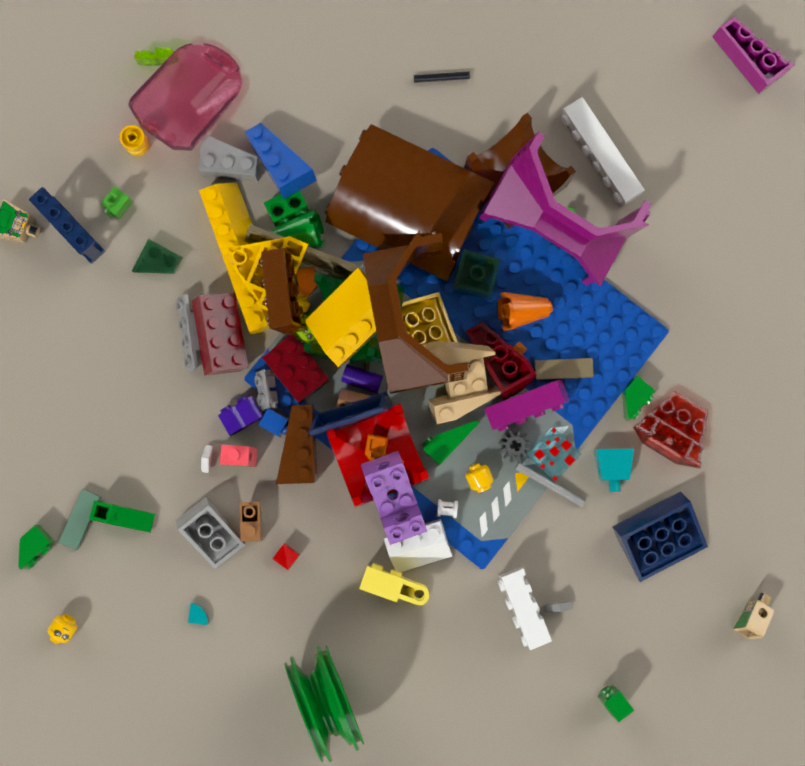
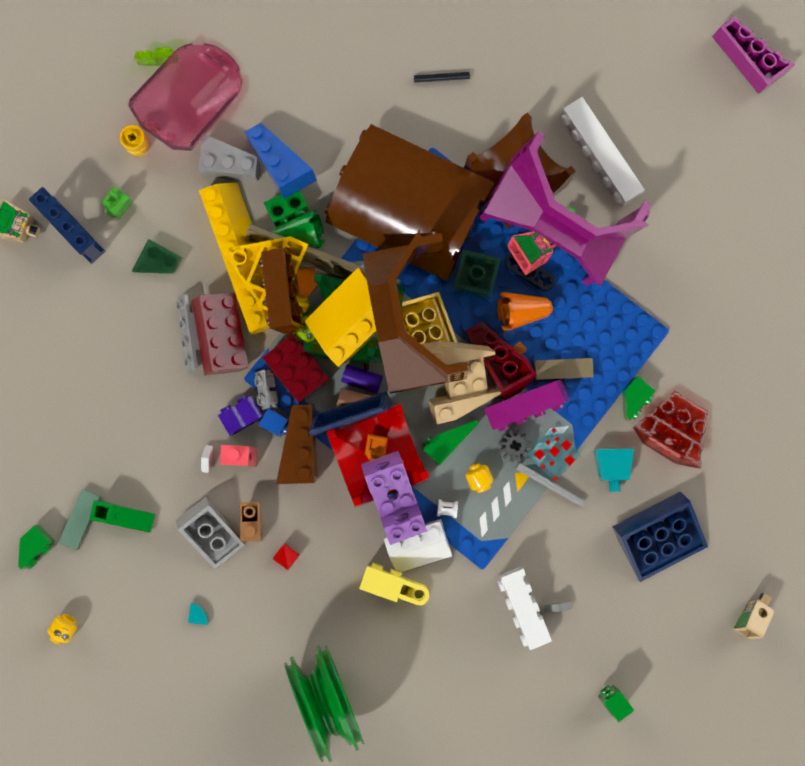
none -> black beam [505,253,555,291]
none -> torso [507,231,556,275]

